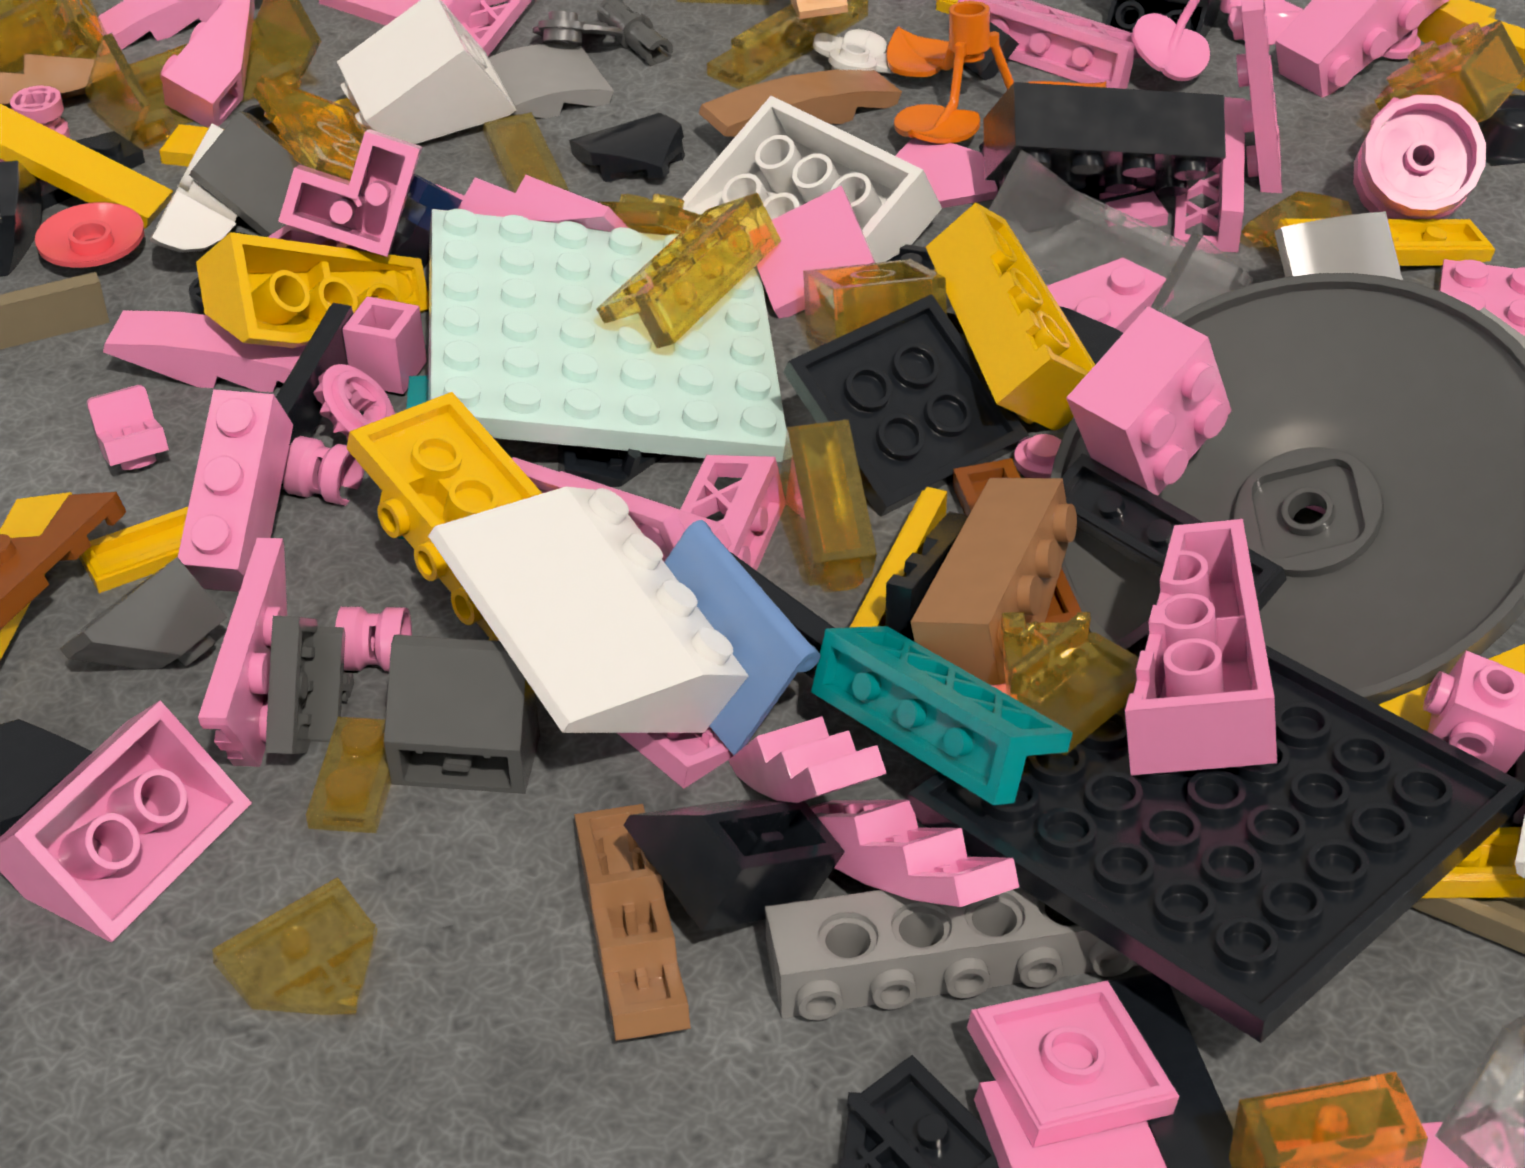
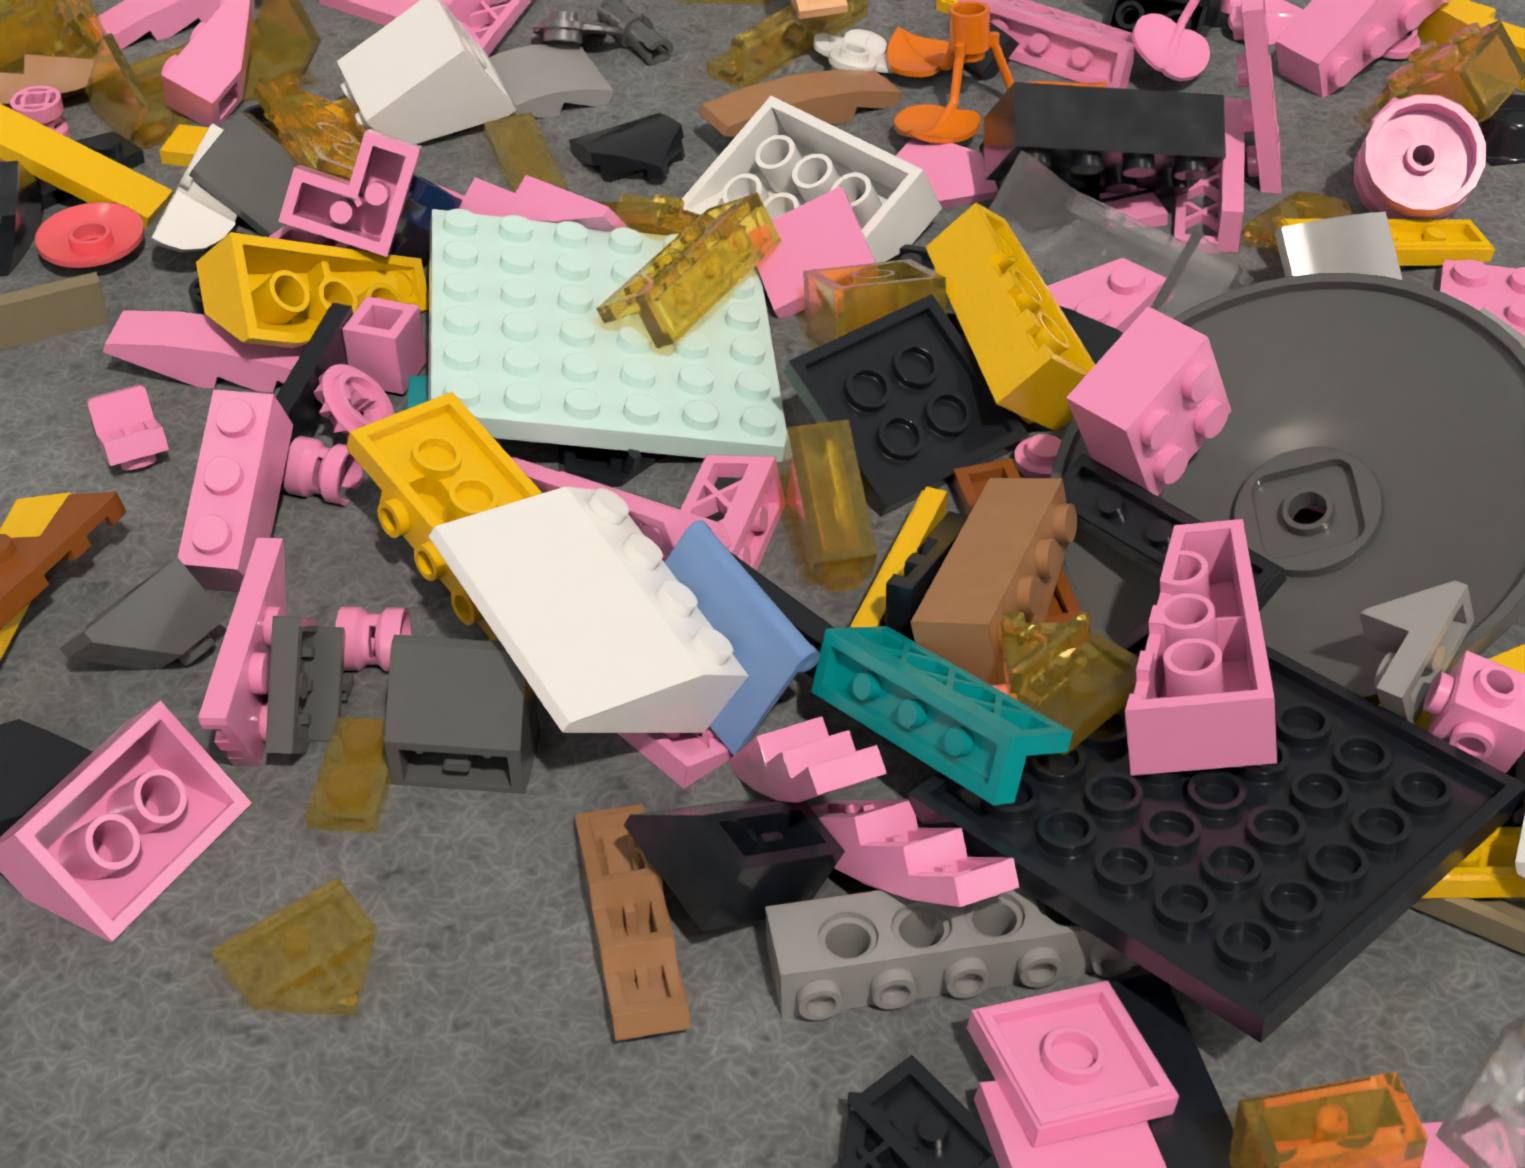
yellow tile [79,506,188,593] -> none
none -> light grey slope [1359,580,1475,724]

